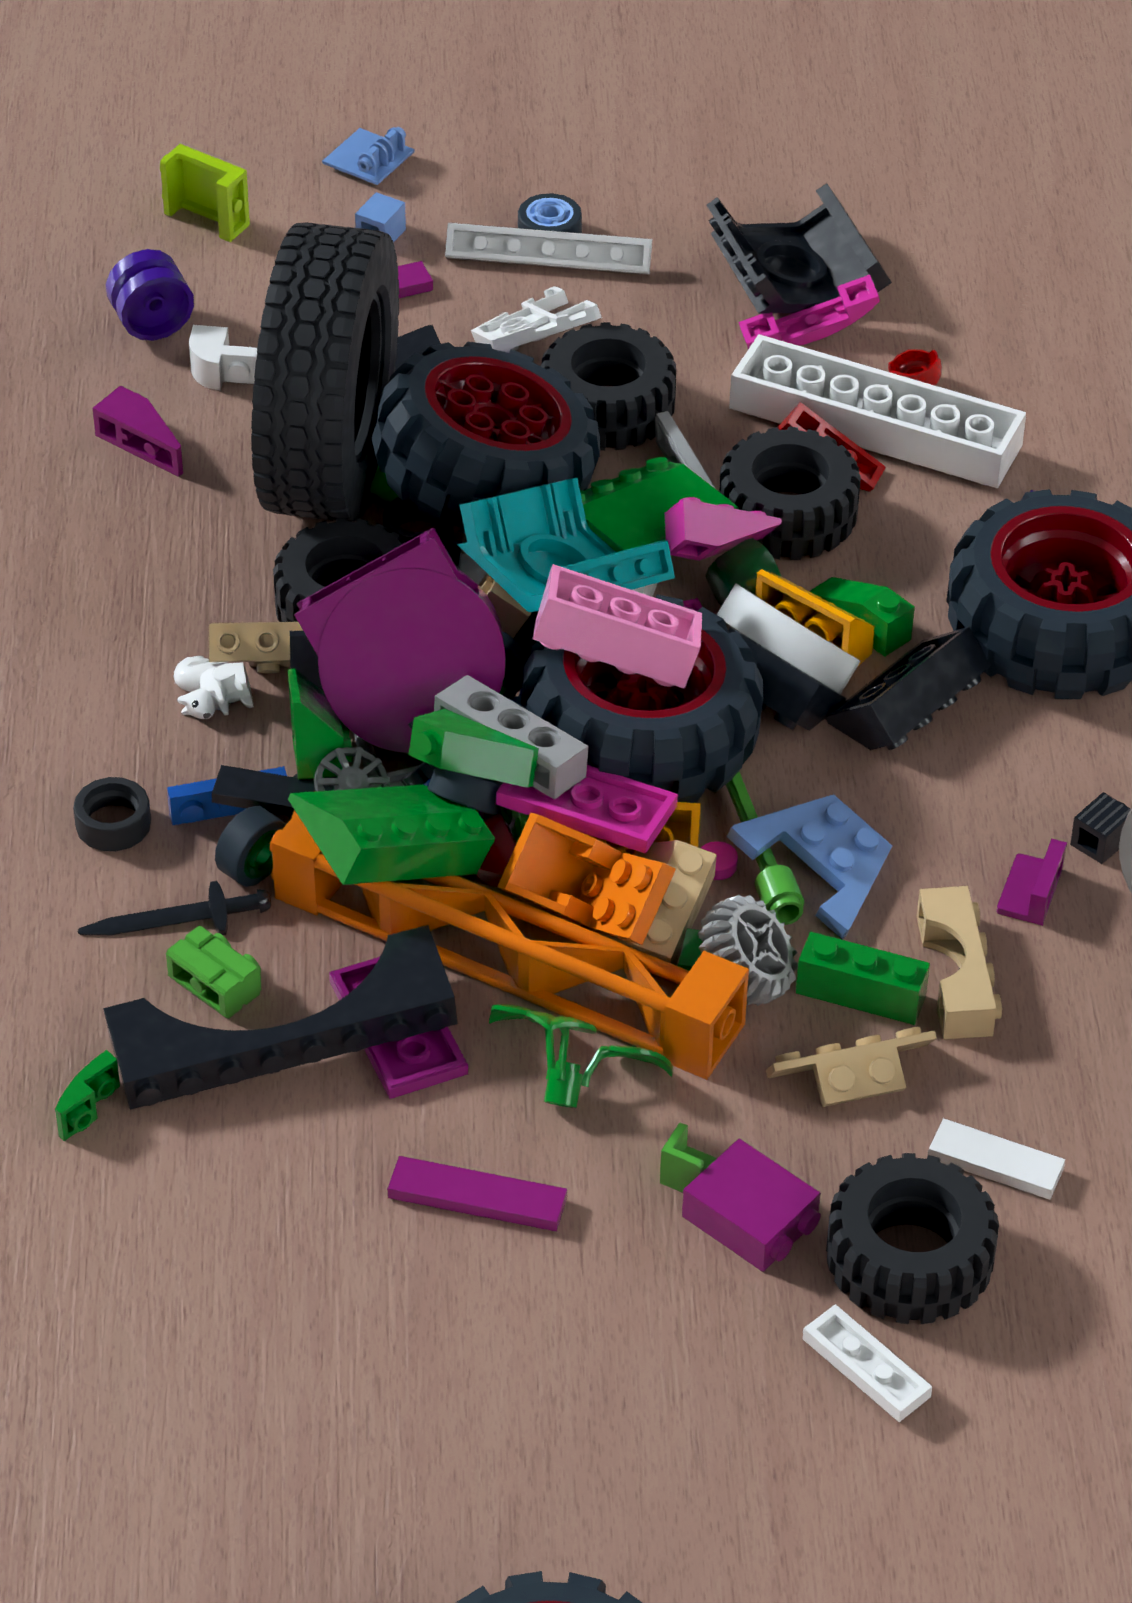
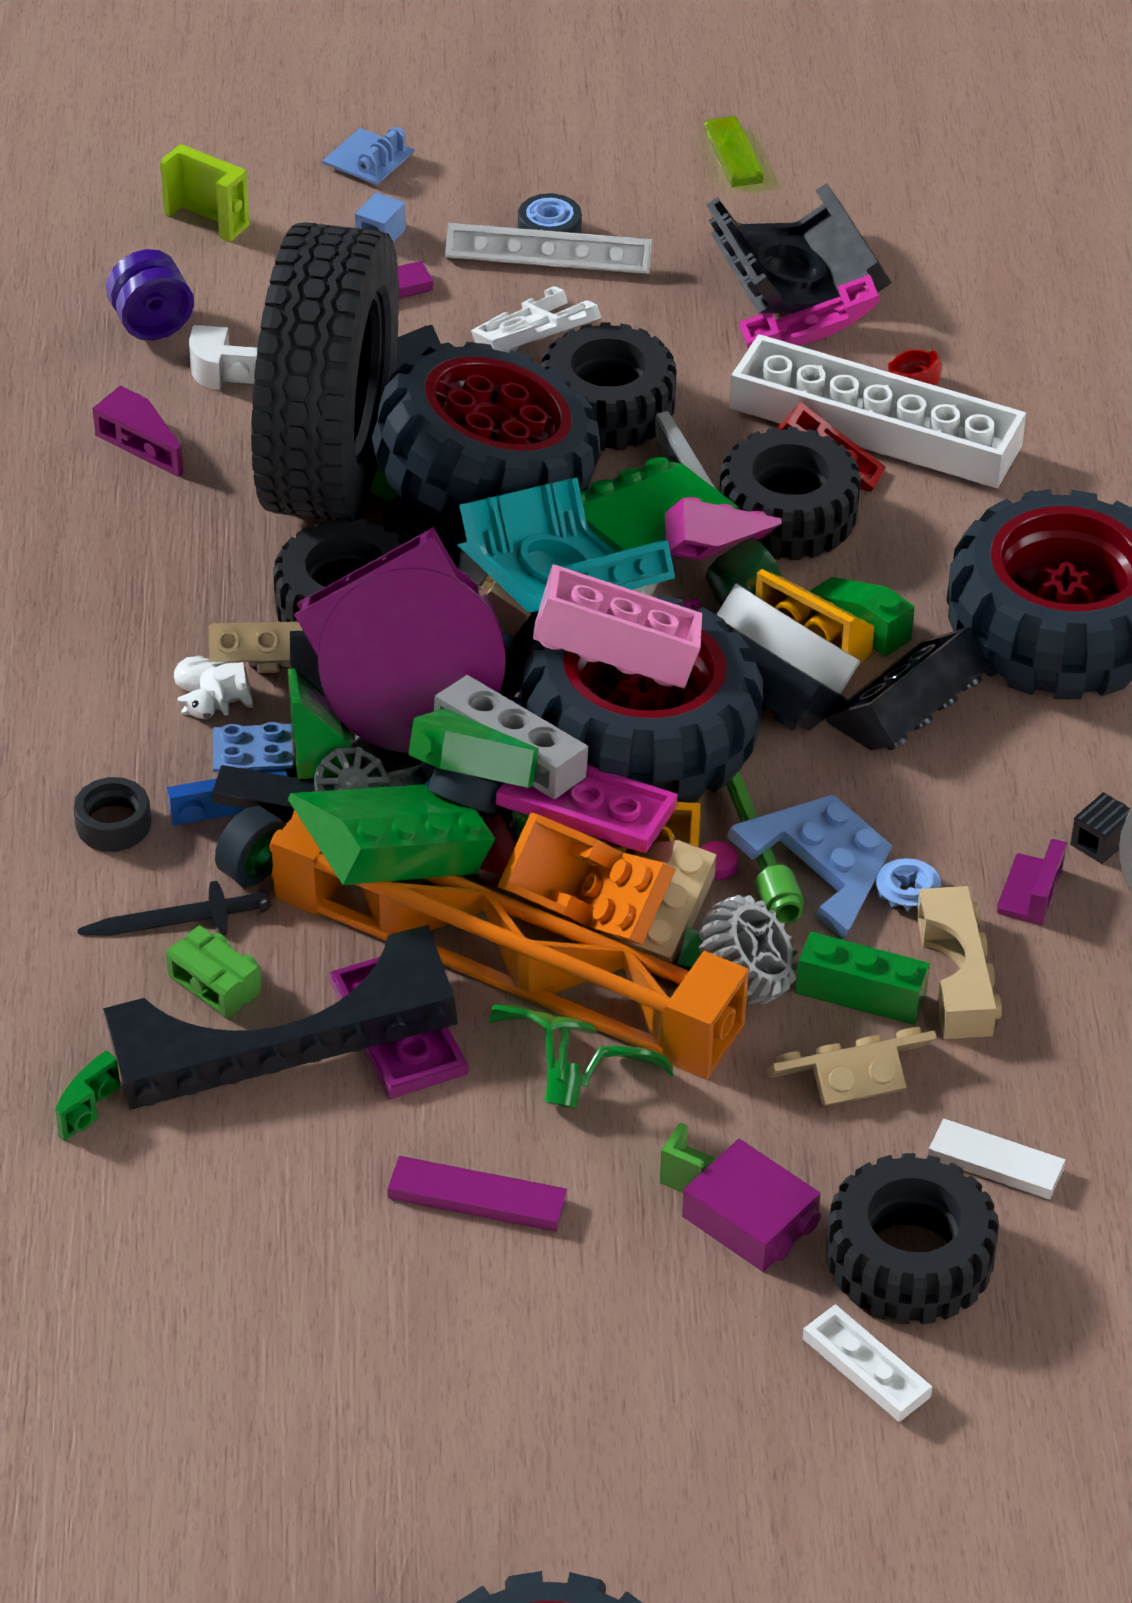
none -> medium blue hinge [213,722,293,772]
none -> clear neon green tile [704,116,764,188]
none -> light blue gear [876,858,941,912]

